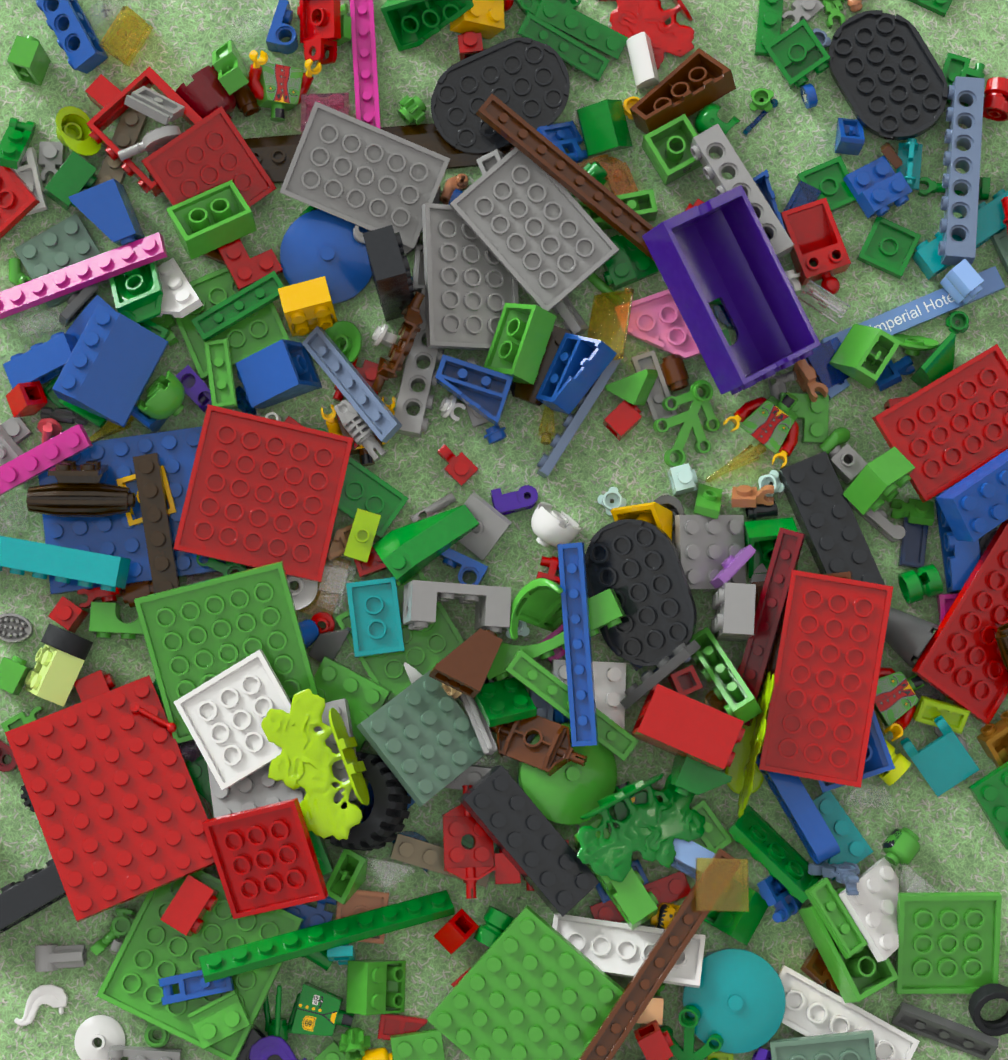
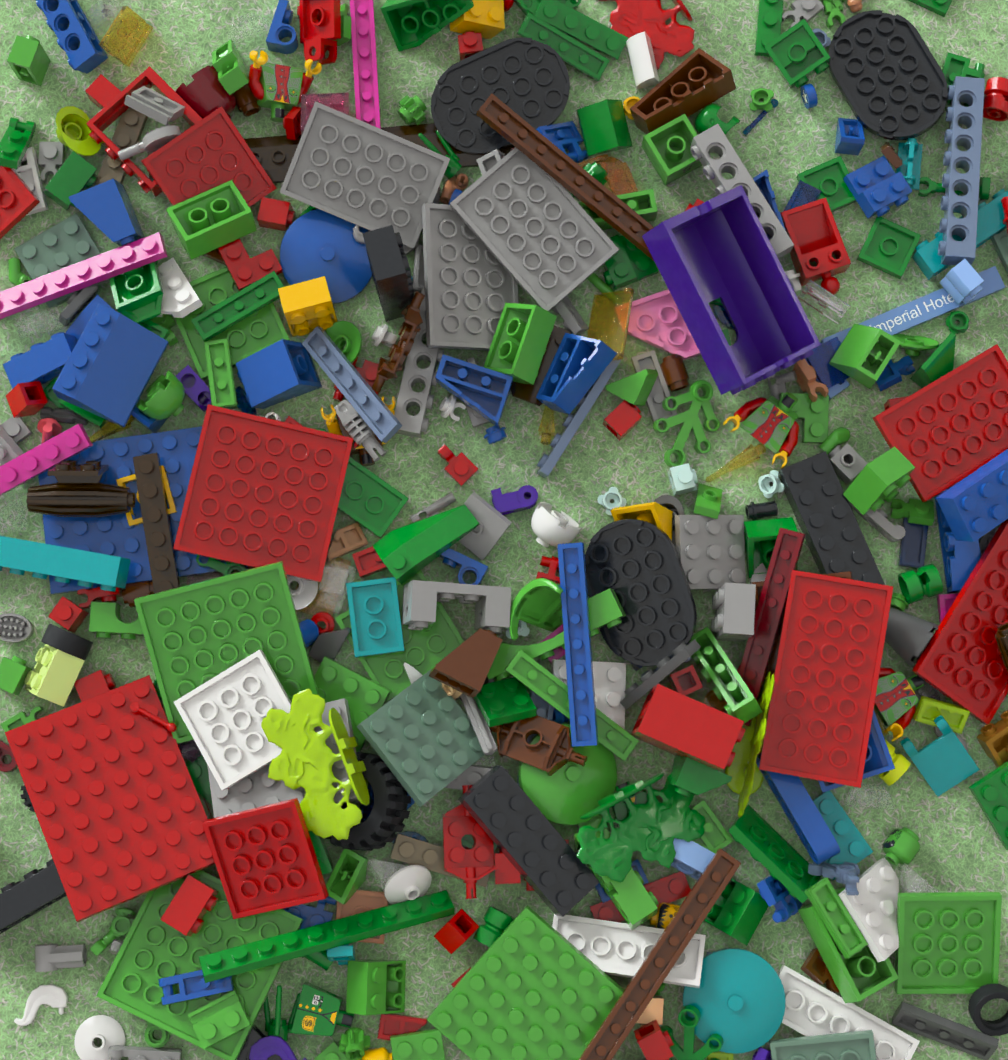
lime plate [343,508,381,563] -> none
clear yellow plate [696,858,749,912] -> none
medium lavender plate [710,544,756,589] -> none
nougat plate [731,485,774,508] -> none
none -> red brick [257,197,295,232]
none -> red plate [283,106,305,140]
none -> white dish [384,865,432,904]
none -> green plant [418,130,462,179]
none -> bright green plate [890,593,909,612]

